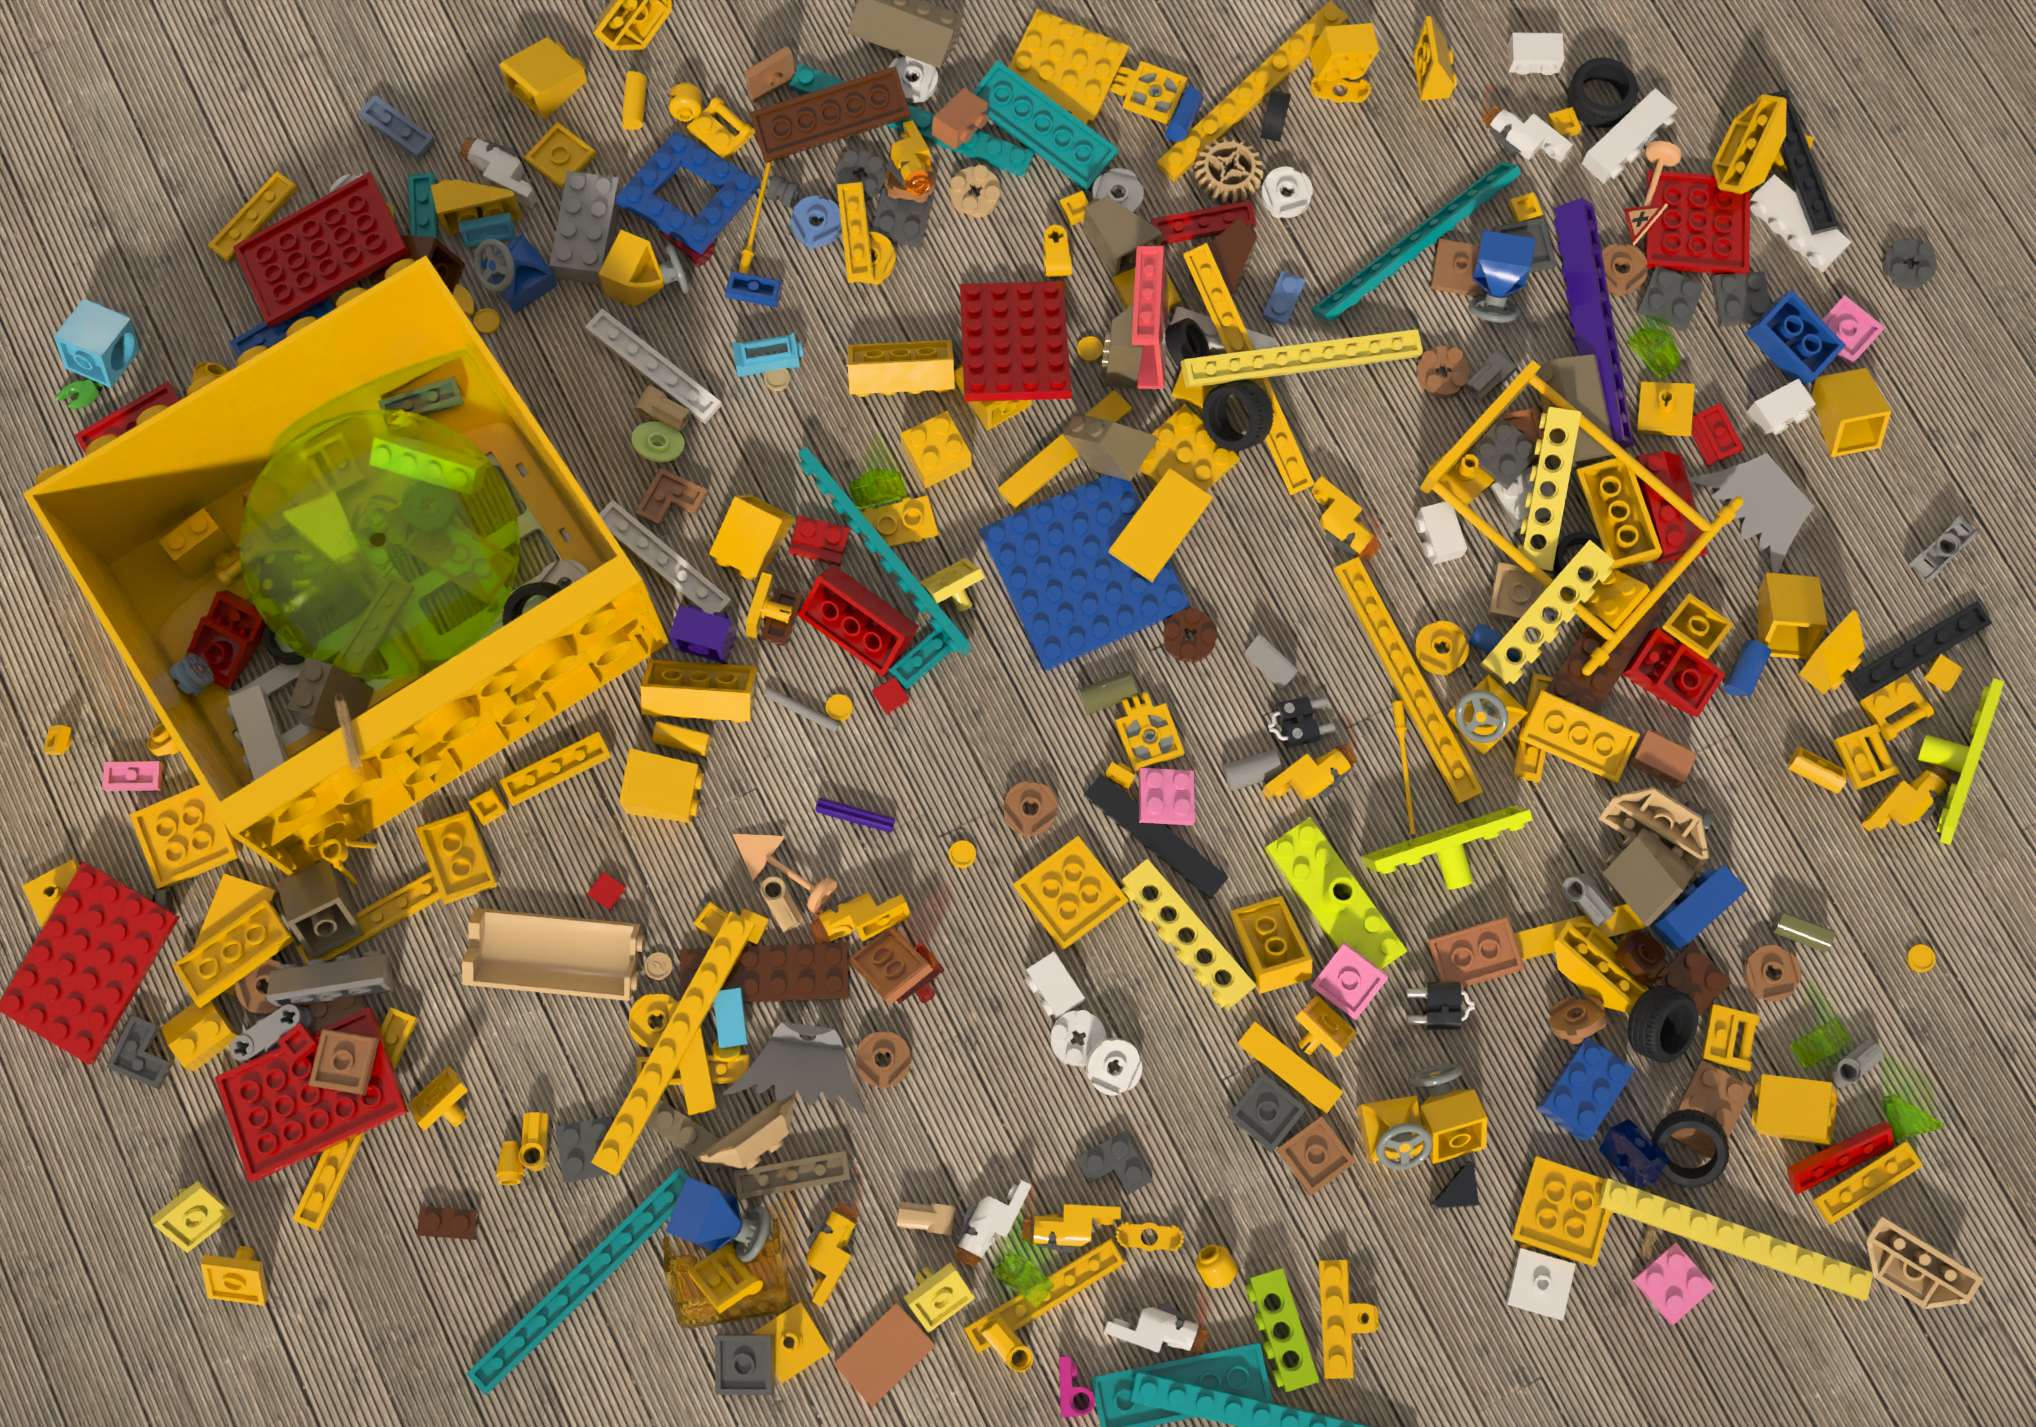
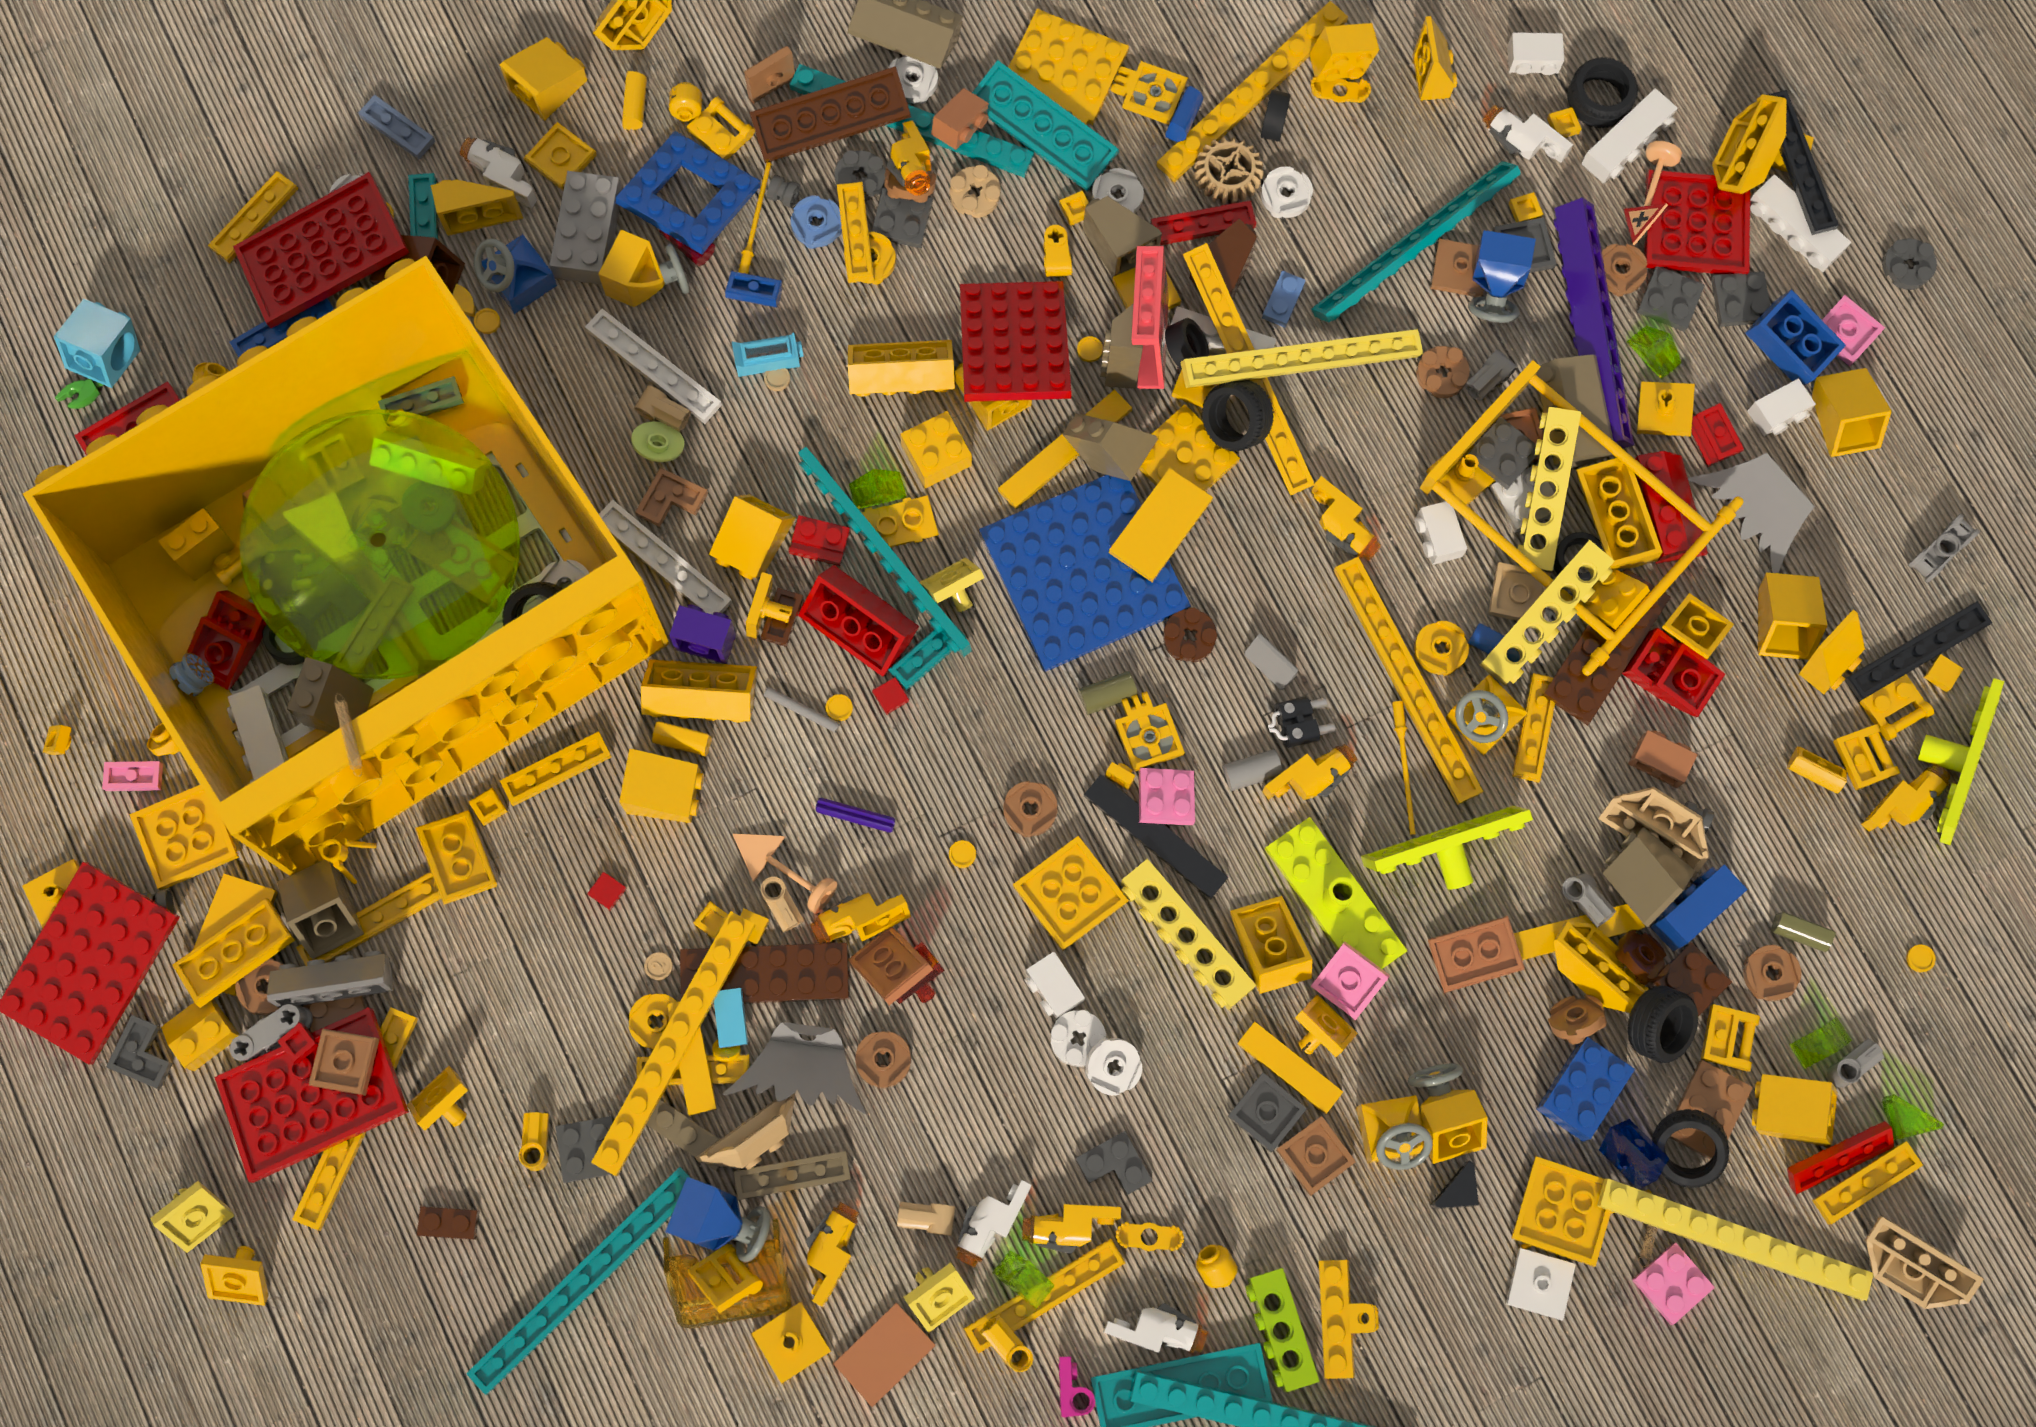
medium azure tile [458,212,516,248] -> none
tan cylinder [462,908,645,1001] -> none
yellow cone [495,1141,524,1185] -> none
dark grey plate [715,1334,775,1395] -> none
black piece [1406,982,1474,1030] -> none
yellow tile [1518,690,1640,783] -> none
blue brick [1723,640,1772,696] -> none

